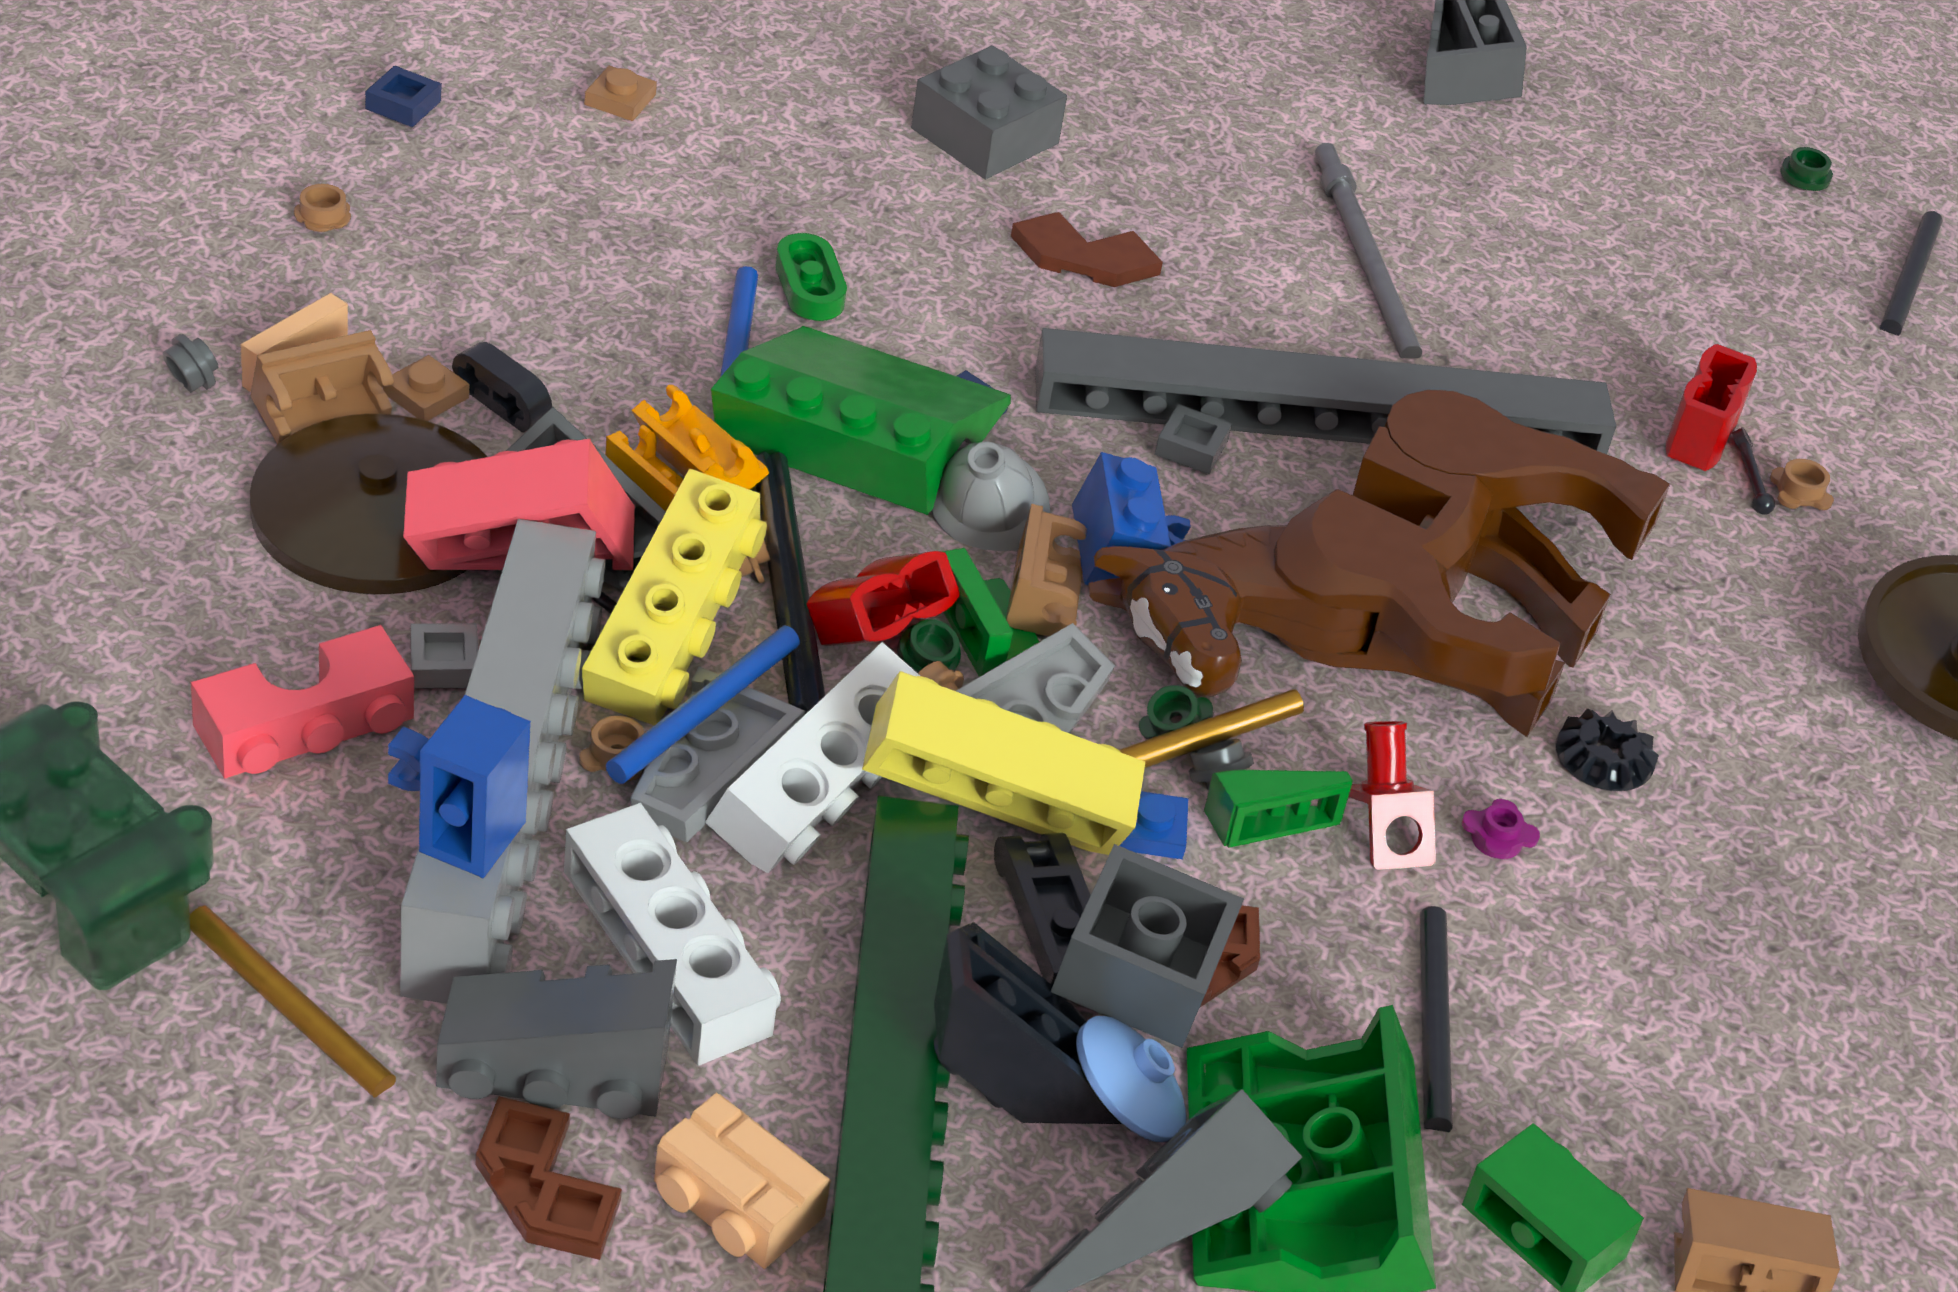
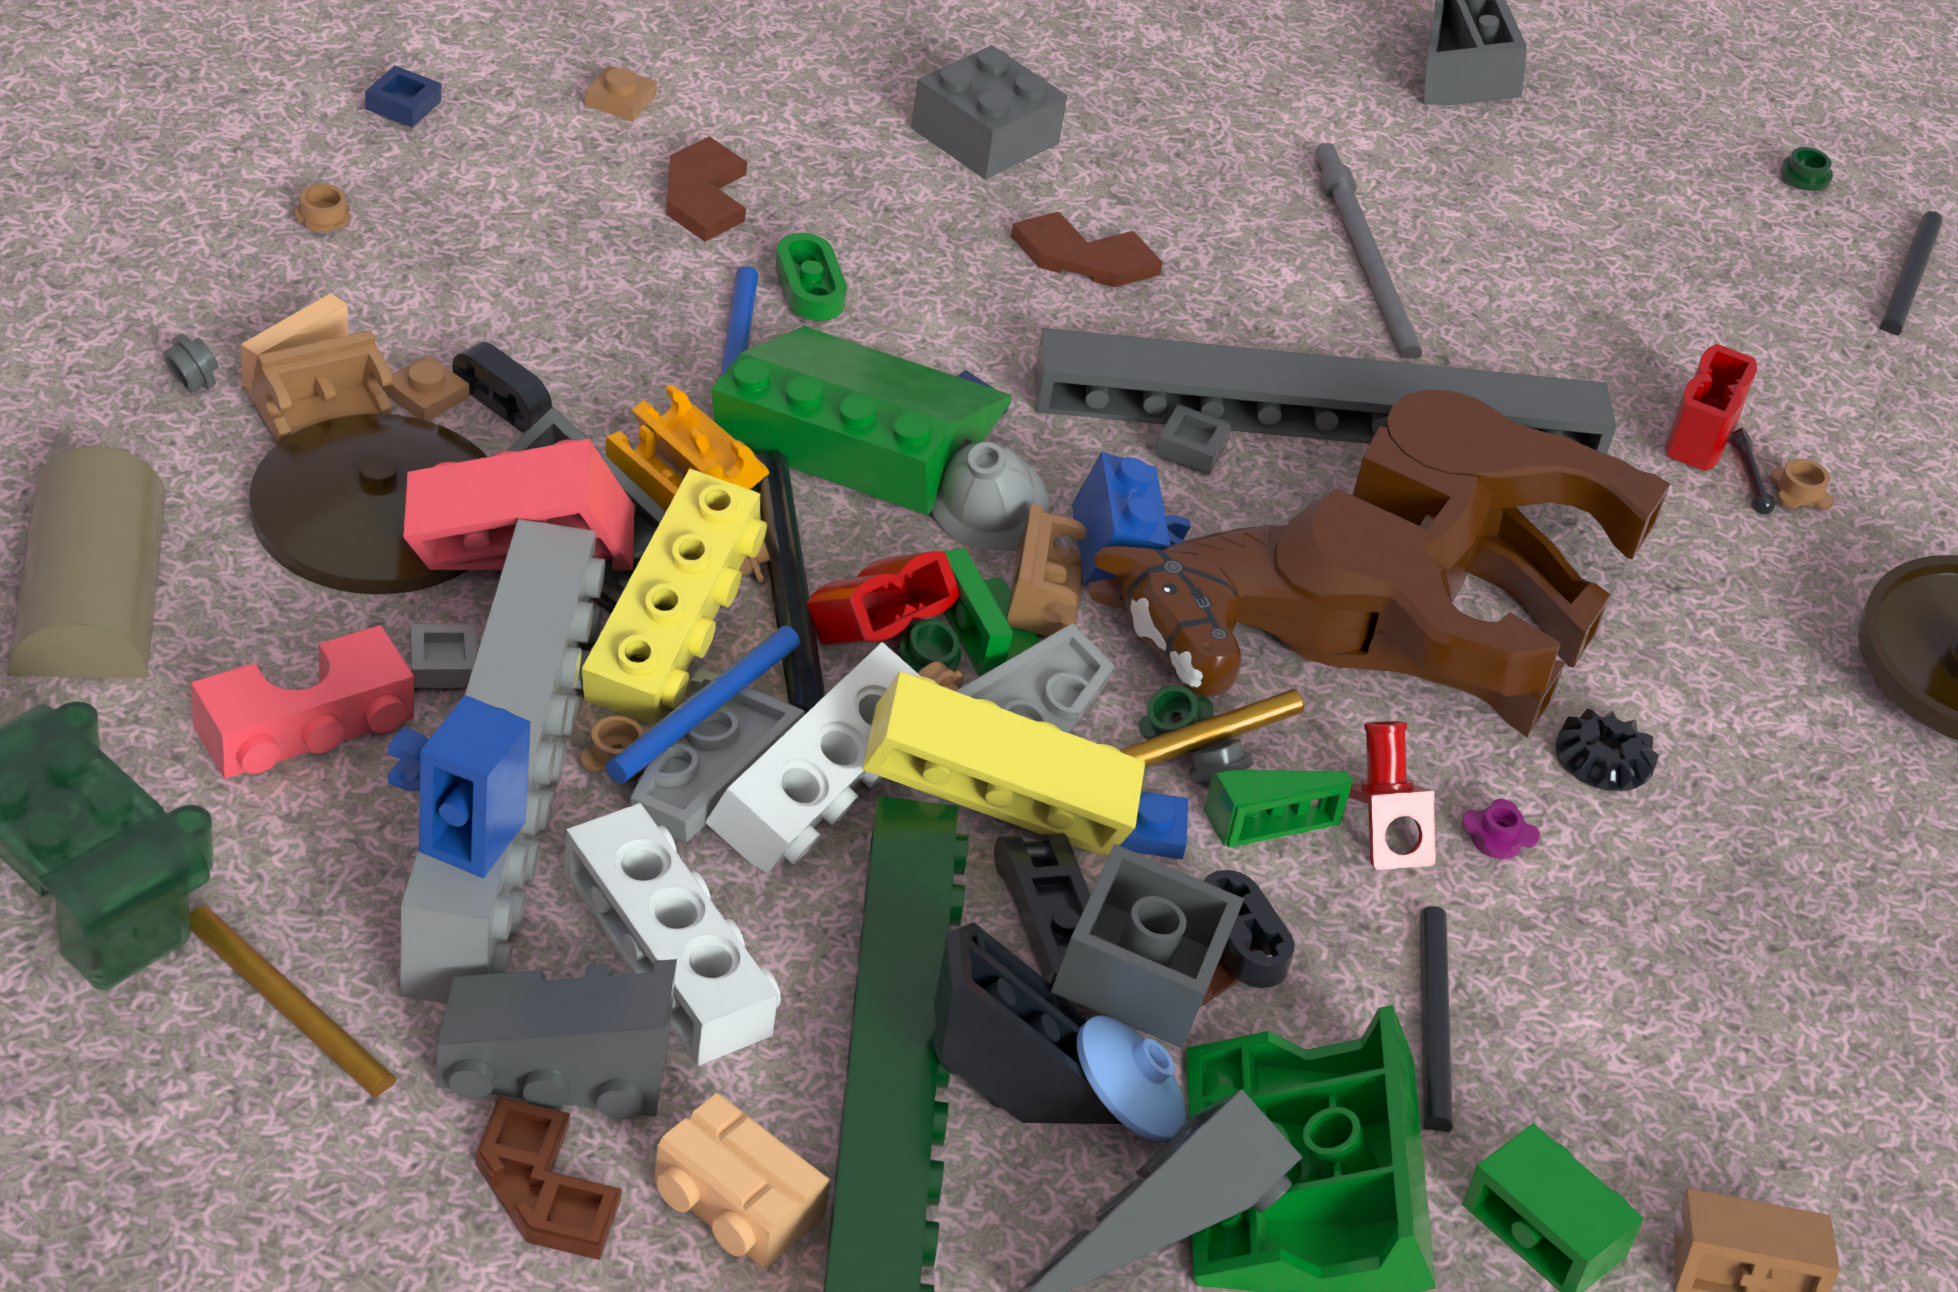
none -> dark tan brick [9,446,166,678]
none -> copper tile [666,136,747,242]
none -> black beam [1203,870,1295,988]

